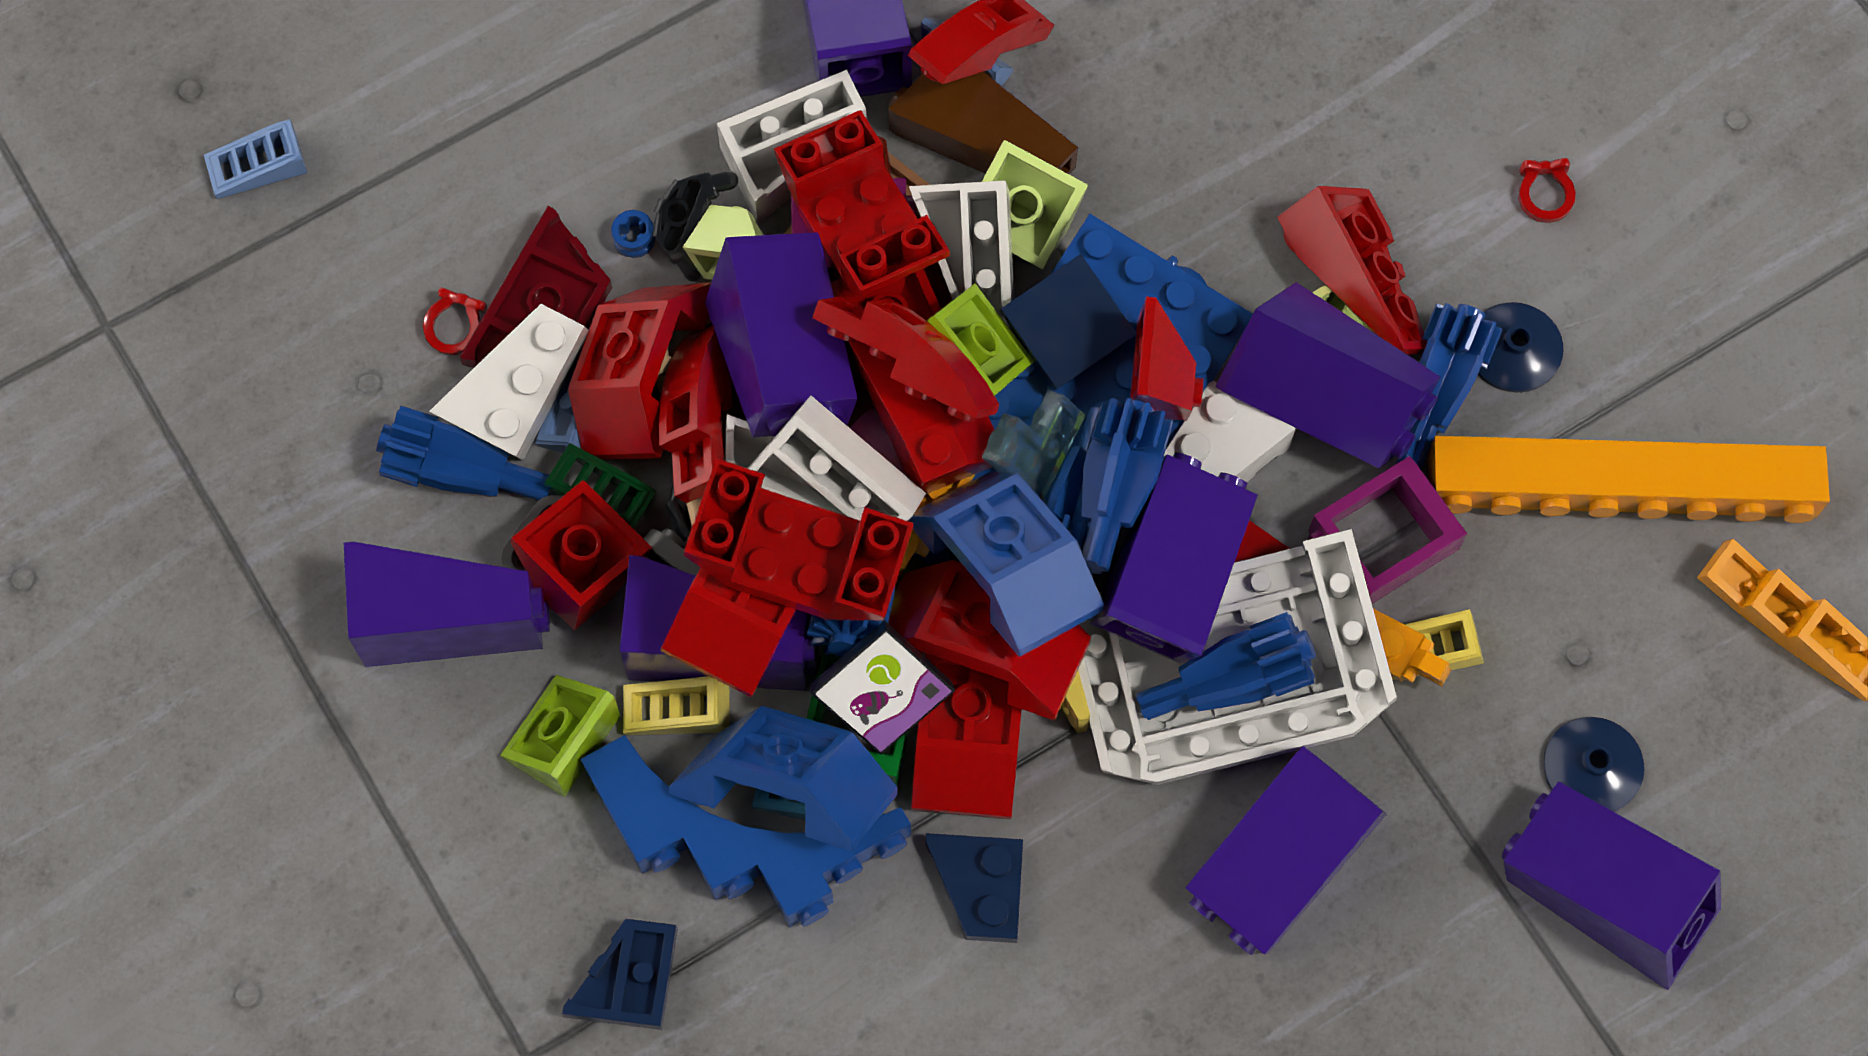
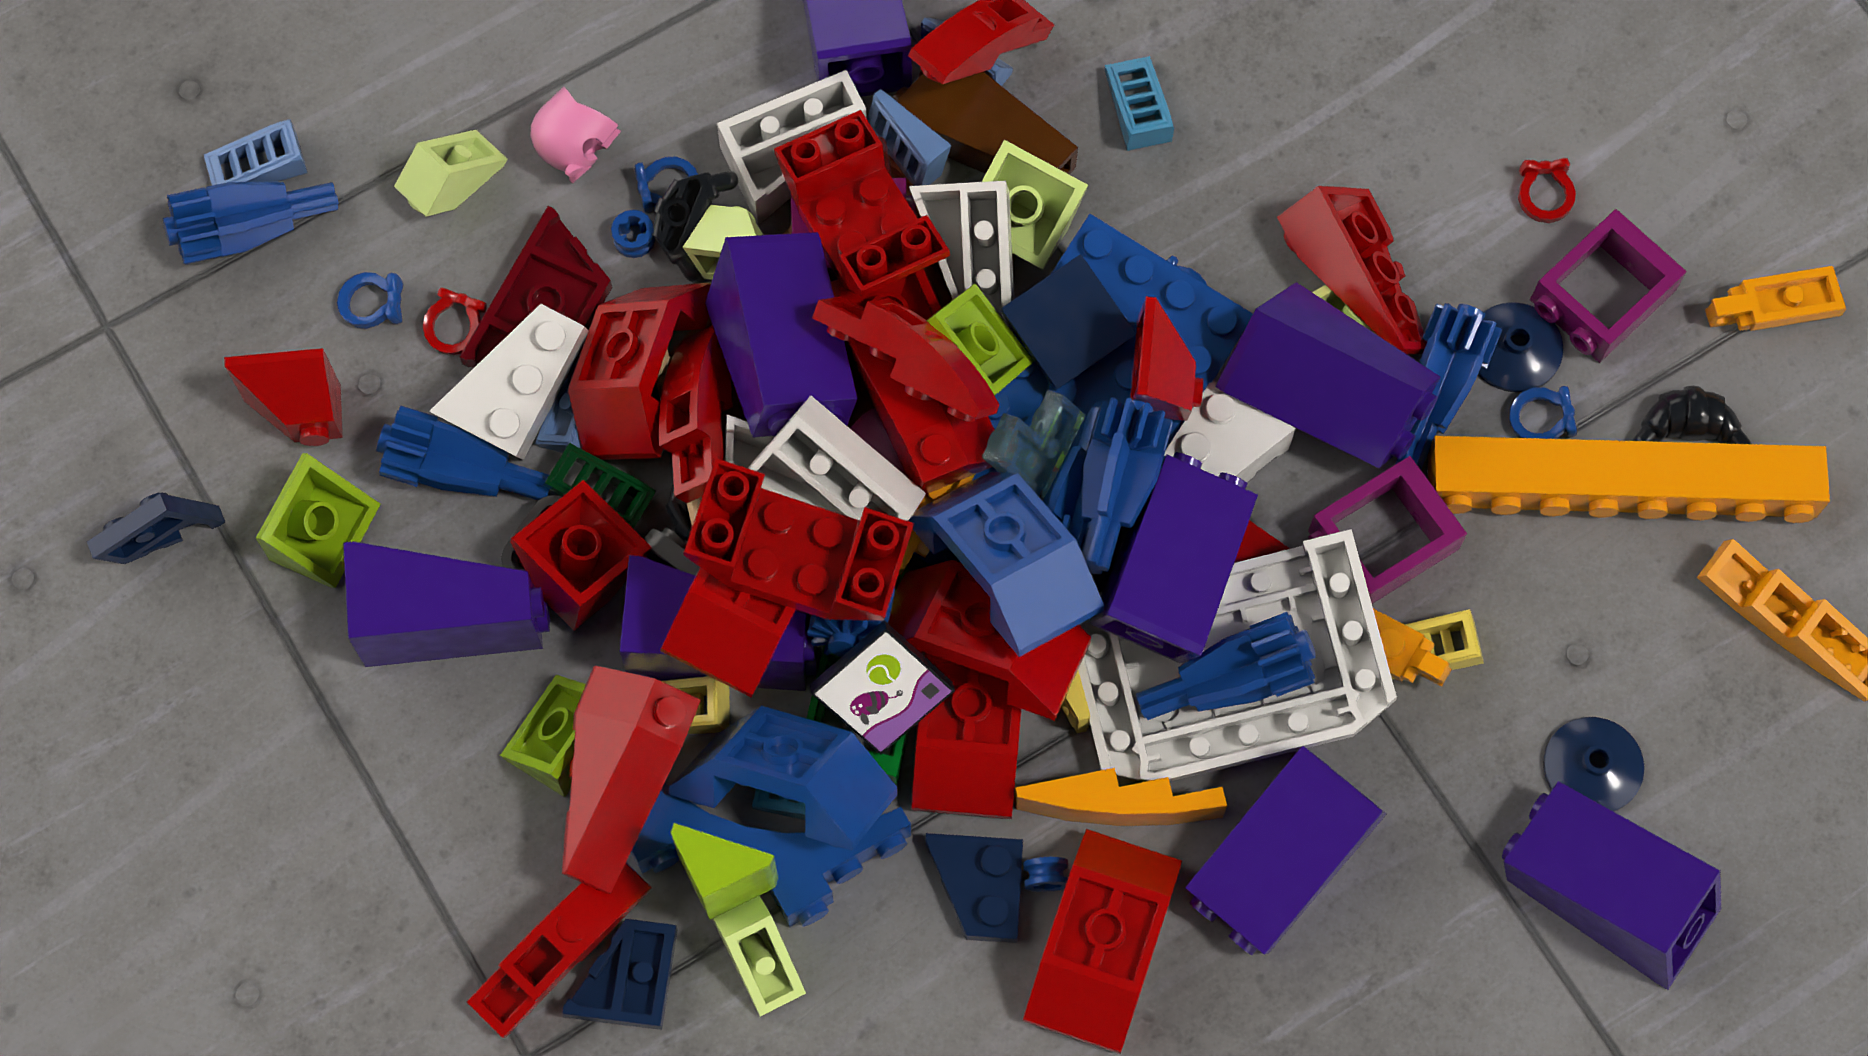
none -> dark blue wing [87,493,225,564]
none -> blue piece [163,182,339,265]
none -> red slope [224,348,343,446]
none -> lime slope [256,453,381,588]
none -> blue piece [337,272,403,329]
none -> yellowish green slope [394,130,508,217]
none -> red slope [467,862,653,1038]
none -> bright pink helmet [531,87,621,183]
none -> red wedge [562,666,701,894]
none -> blue piece [634,157,698,213]
none -> lime slope [671,823,779,920]
none -> yellowish green slope [713,896,806,1017]
none -> medium blue slope [867,89,951,186]
none -> light orange slope [1014,768,1227,826]
none -> red slope [1023,829,1182,1054]
none -> blue bush [1023,857,1069,892]
none -> dark azure slope [1104,56,1174,151]
none -> blue piece [1510,386,1577,439]
none -> magenta window [1530,209,1687,363]
none -> black piece [1633,385,1752,444]
none -> light orange hinge [1705,266,1846,331]

